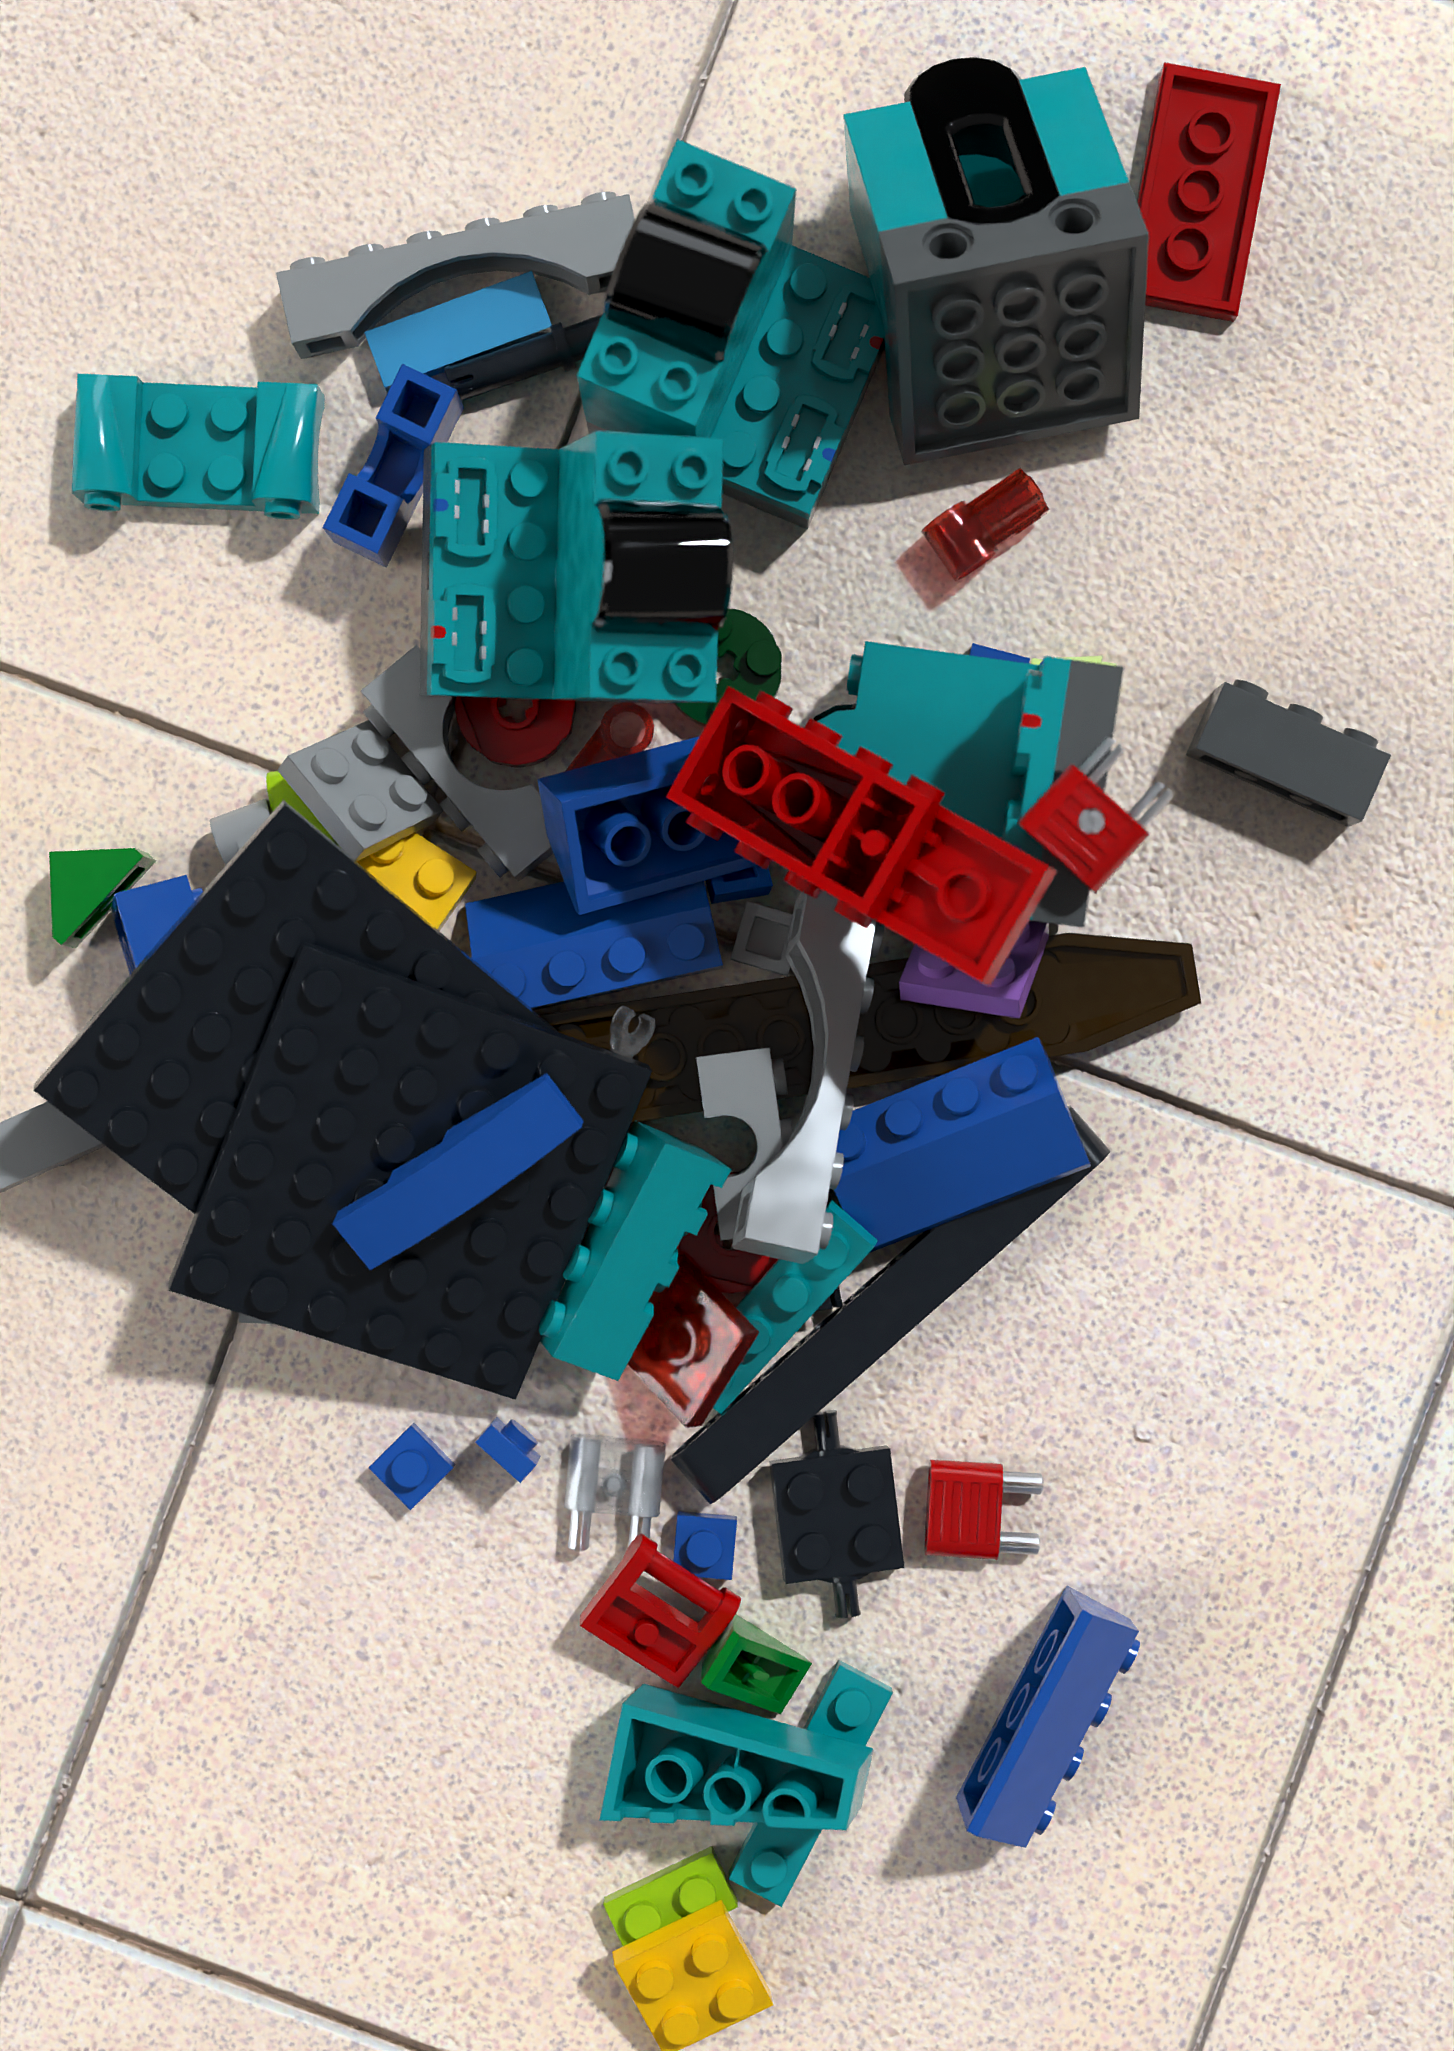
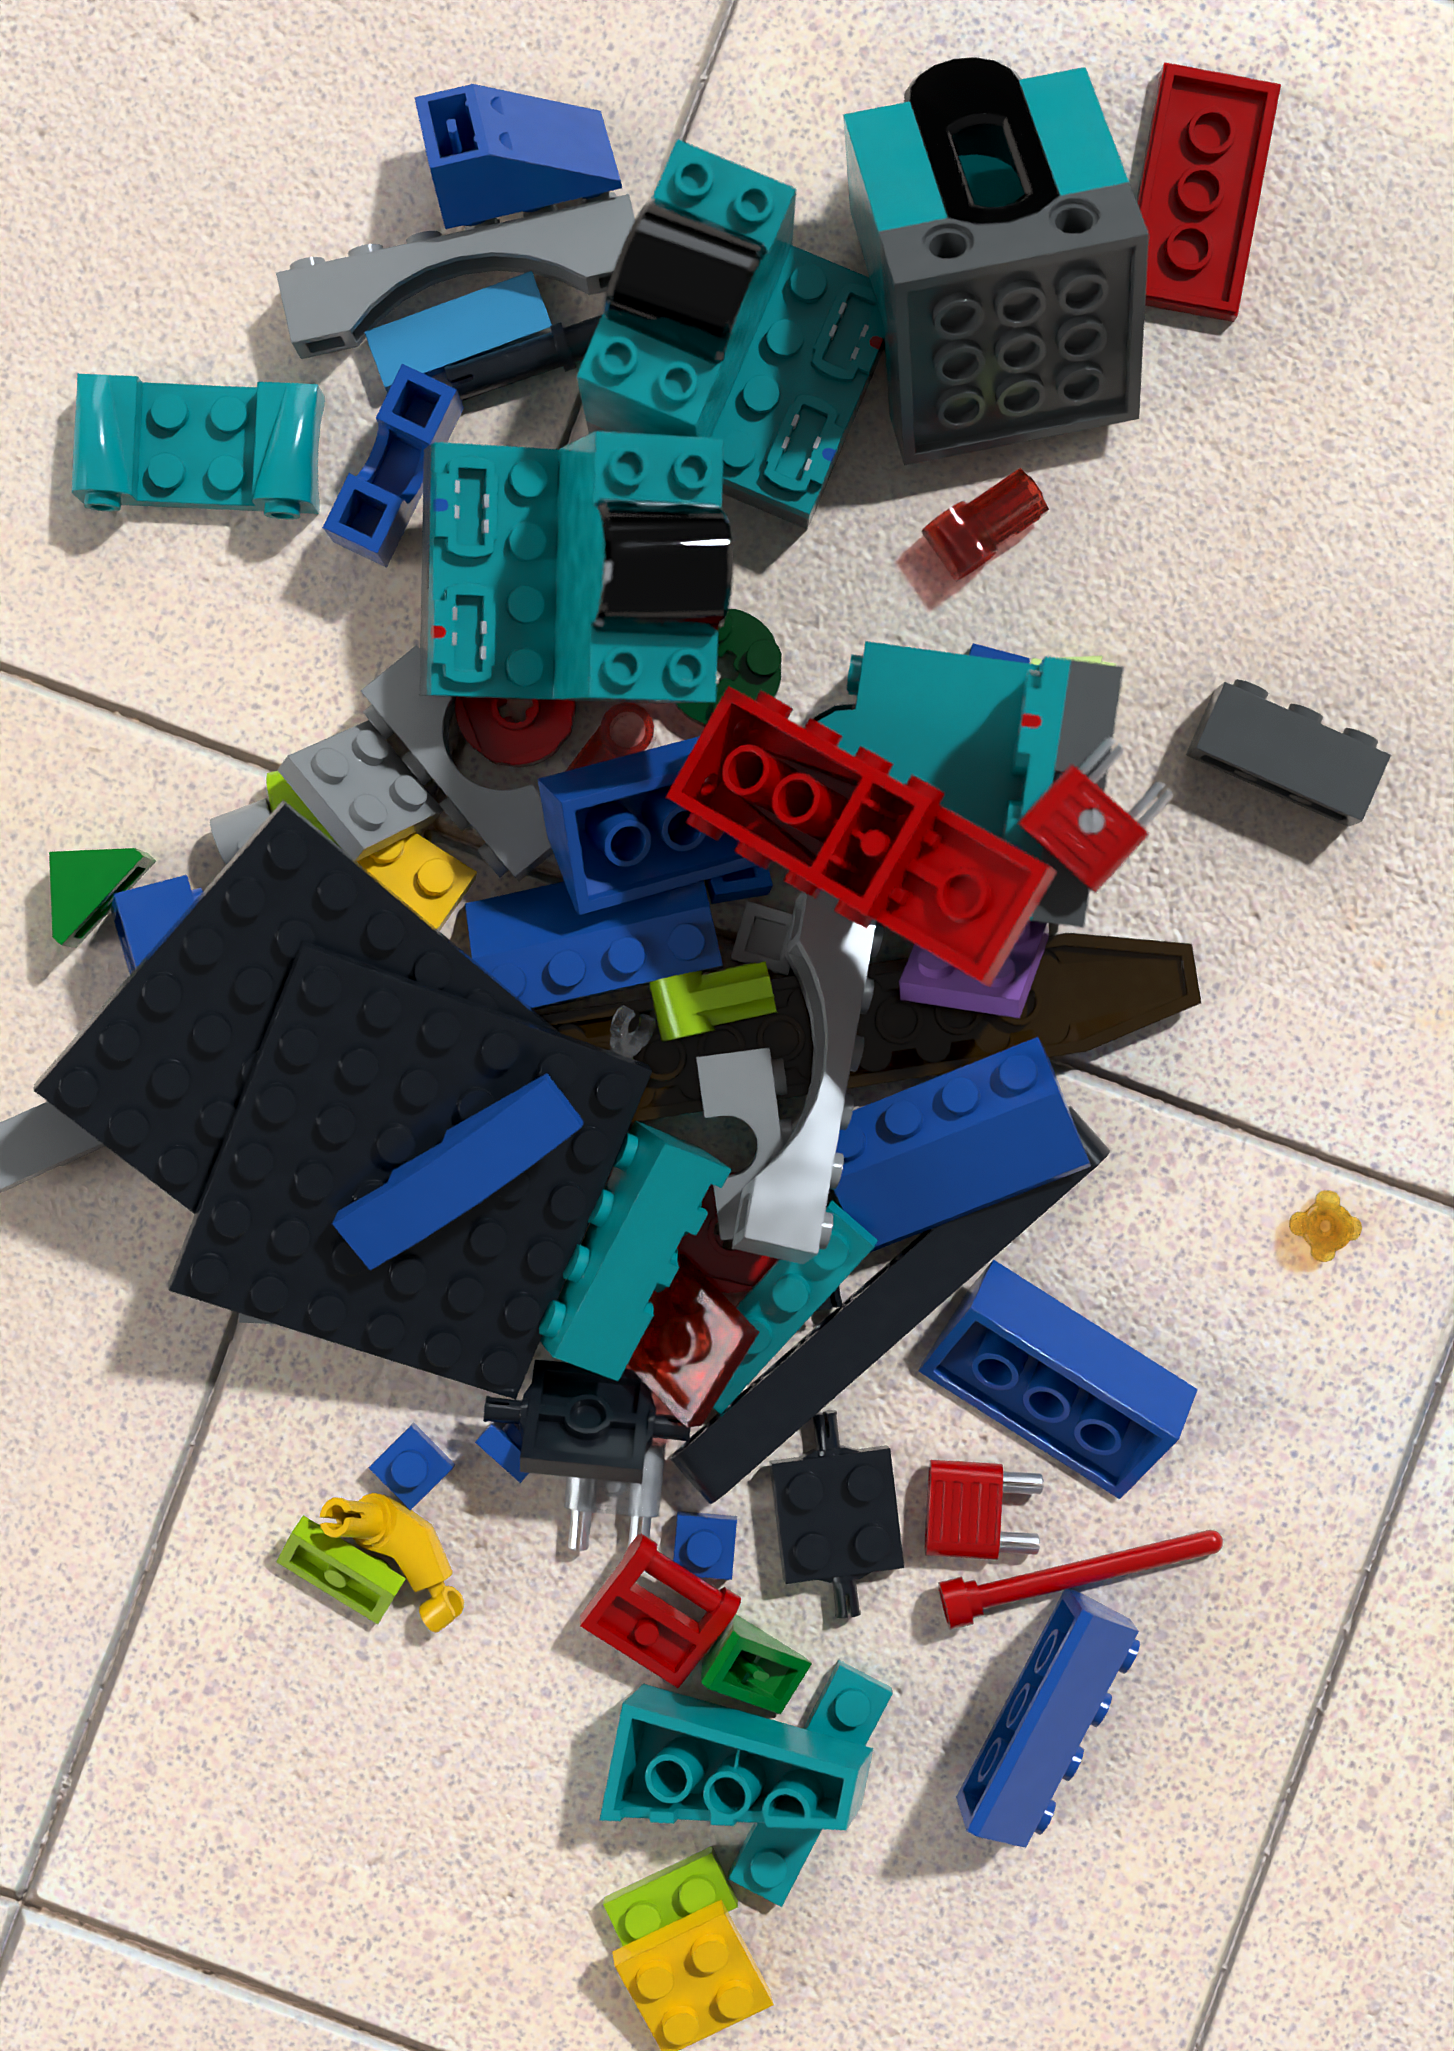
none -> lime plate [276,1515,406,1624]
none -> yellow arm [320,1493,464,1633]
none -> blue slope [414,84,622,229]
none -> black plate [483,1359,692,1484]
none -> lime piece [649,961,777,1042]
none -> blue slope [918,1259,1198,1499]
none -> red piece [938,1530,1223,1630]
none -> clear yellow plate [1289,1190,1362,1262]

